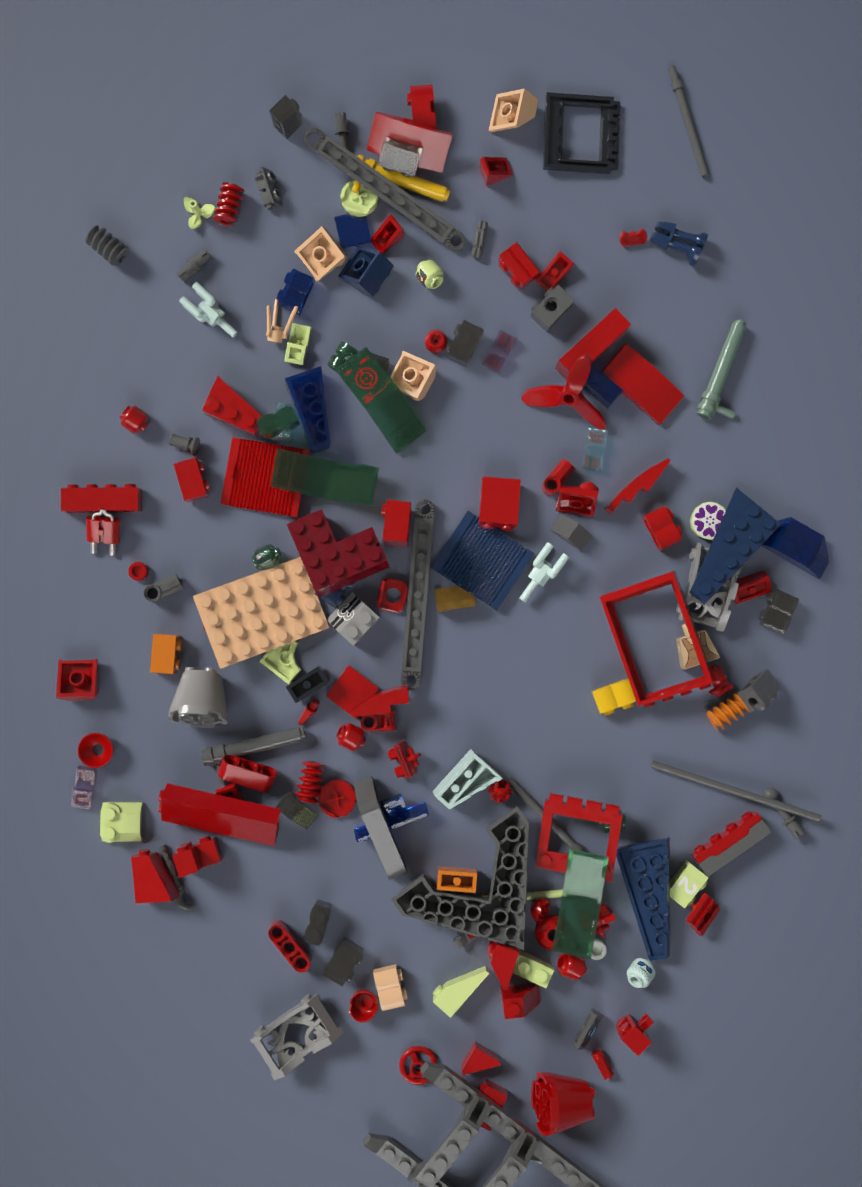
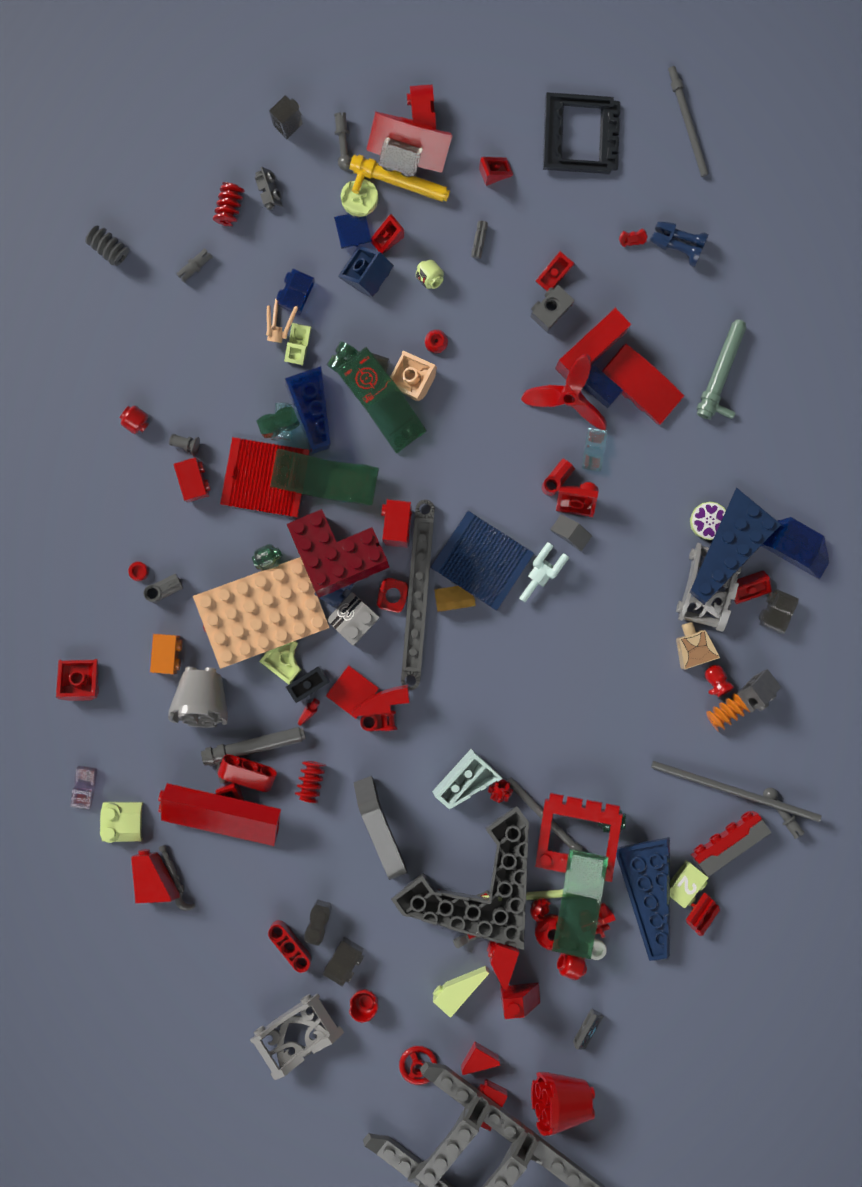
red brick [61,484,142,513] -> none
red piece [78,733,114,768] -> none
red piece [86,509,120,556] -> none
red brick [172,835,223,878] -> none
light aqua plant [179,282,238,338] -> none
yellowish green plant [184,197,216,229] -> none
red wedge [202,375,265,437] -> none
clear smoke slope [276,790,320,830] -> none
light nougat slope [294,226,347,282] -> none
dark grey plate [304,127,465,251] -> none
red tile [318,779,356,818] -> none
red head [336,723,366,751] -> none
clear blue bracket [354,794,429,842] -> none
light nougat brick [373,964,408,1011] -> none
red hips [387,741,422,779] -> none
orange brick [437,866,477,893] -> none
clear smoke brick [445,320,484,367] -> none
red brick [478,476,521,531] -> none
clear purple slope [482,330,518,373] -> none
light nougat slope [488,89,539,132] -> none
red brick [498,242,540,290] -> none
yellowish green brick [513,949,554,988] -> none
yellow brick [591,679,636,716] -> none
red piece [591,1049,614,1080] -> none
red window [600,570,715,708] -> none
red slope [605,458,671,514] -> none
red brick [615,1013,654,1057] -> none
light aqua head [626,958,656,988] -> none
red brick [642,506,683,551] -> none

